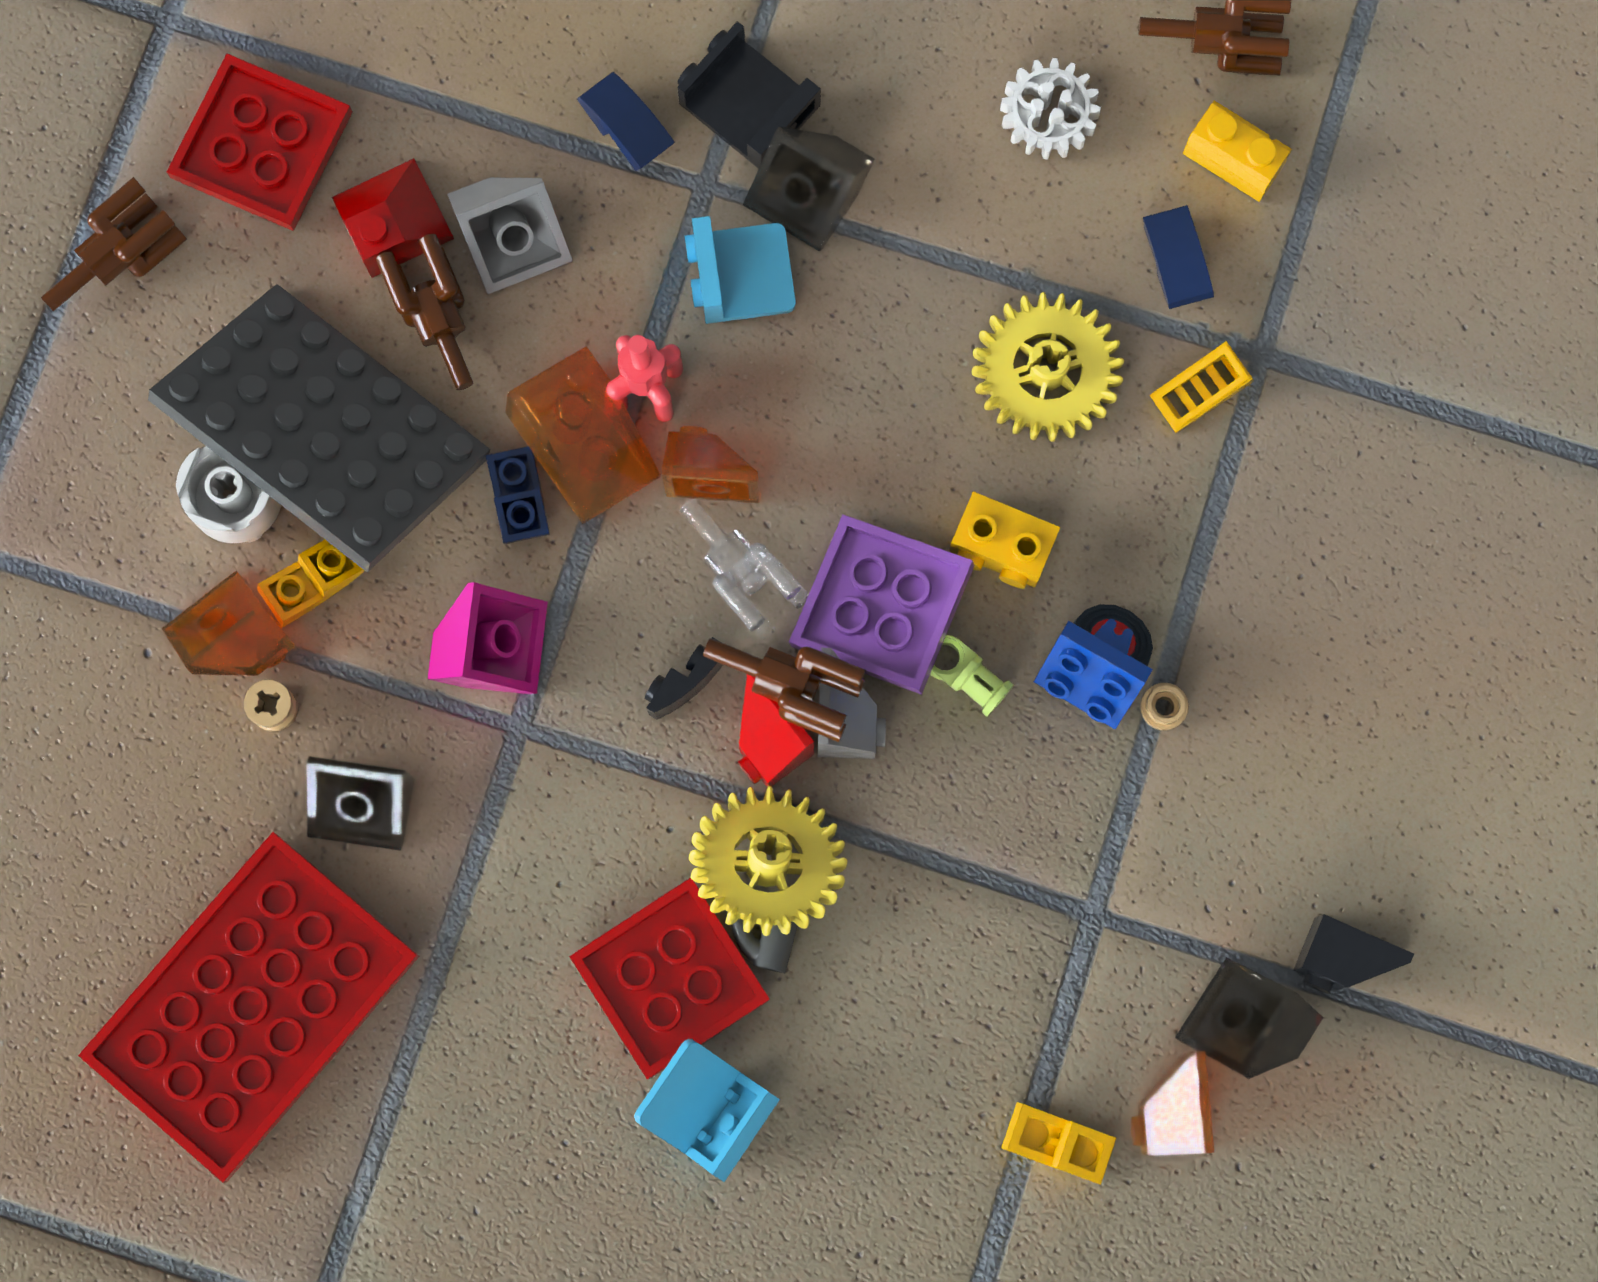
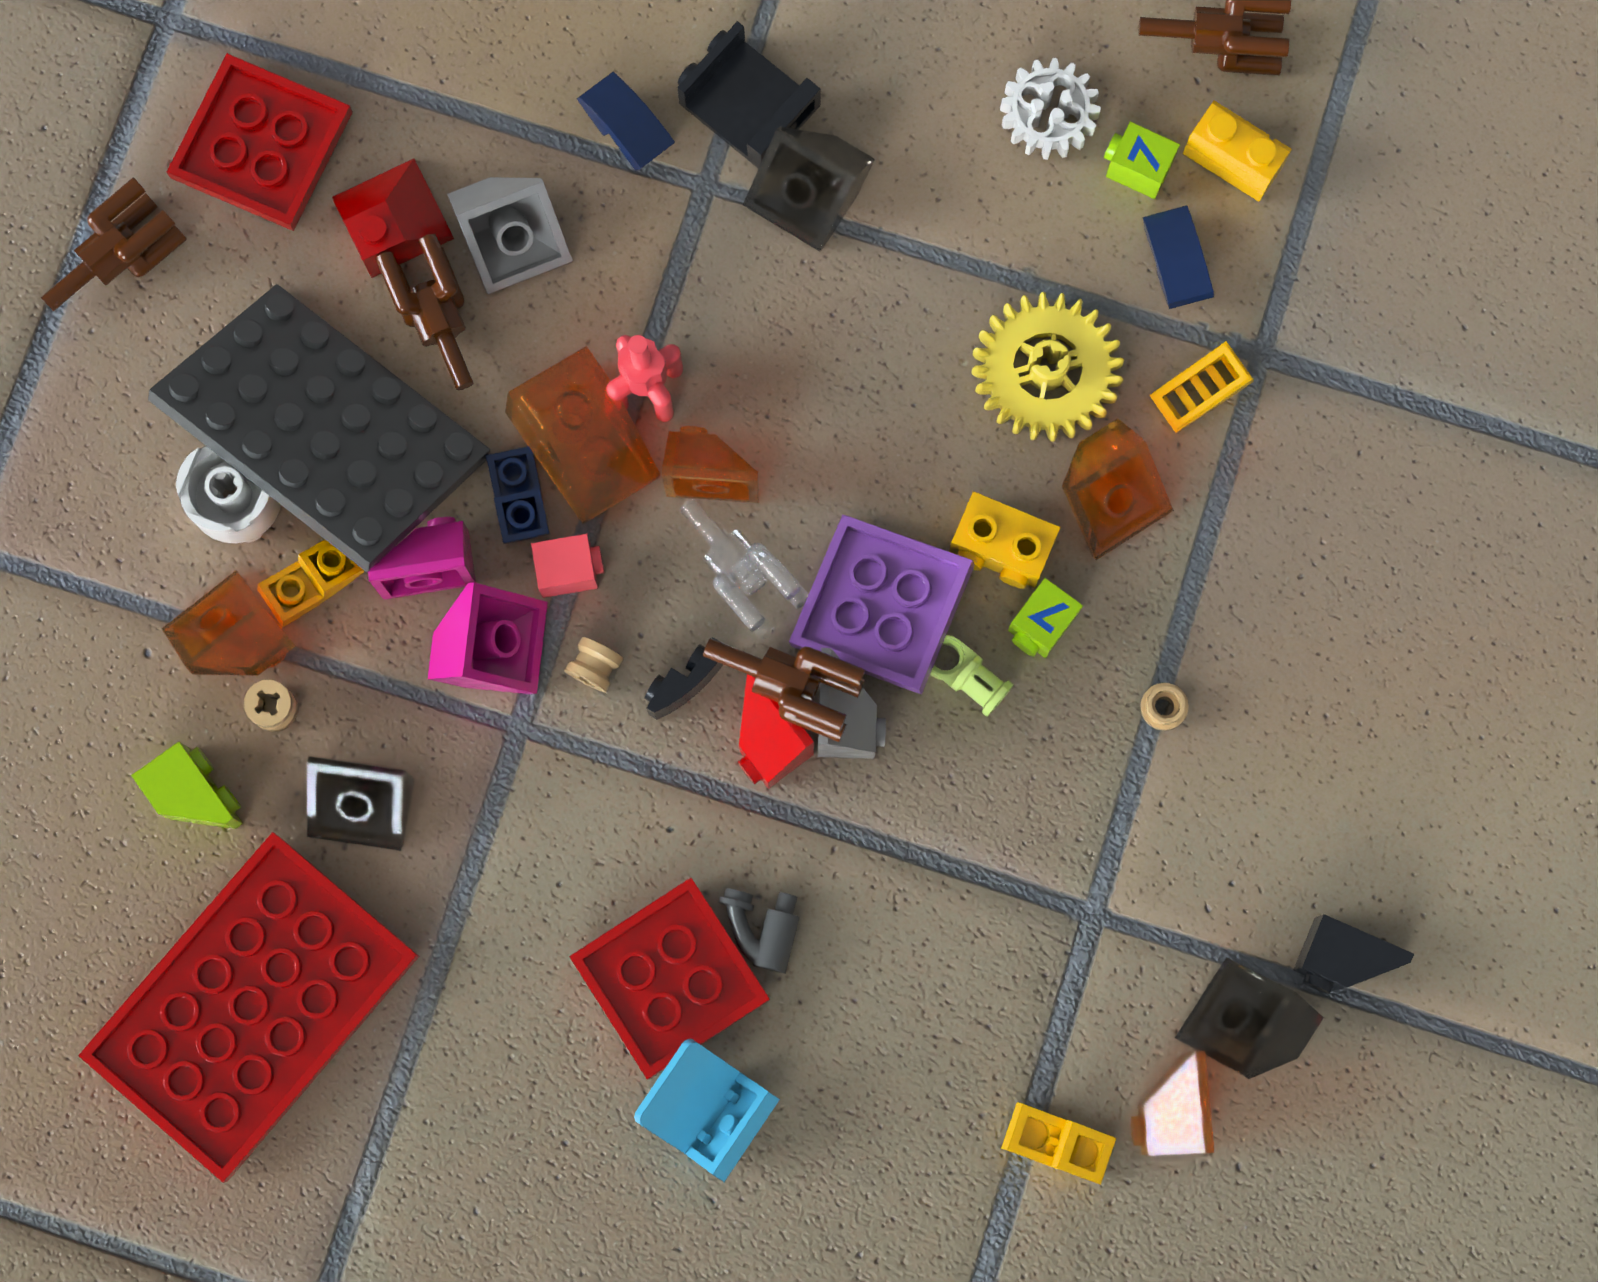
medium azure bracket [684,216,796,324] -> none
light yellow gear [689,786,848,936] -> none
blue plate [1033,604,1153,729] -> none
none -> lime slope [131,742,243,829]
none -> dark pink slope [368,517,476,600]
none -> coral brick [531,533,604,598]
none -> tan wheel [564,637,624,693]
none -> lime brick [1008,578,1083,659]
none -> clear orange slope [1062,418,1174,560]
none -> lime brick [1104,121,1180,199]

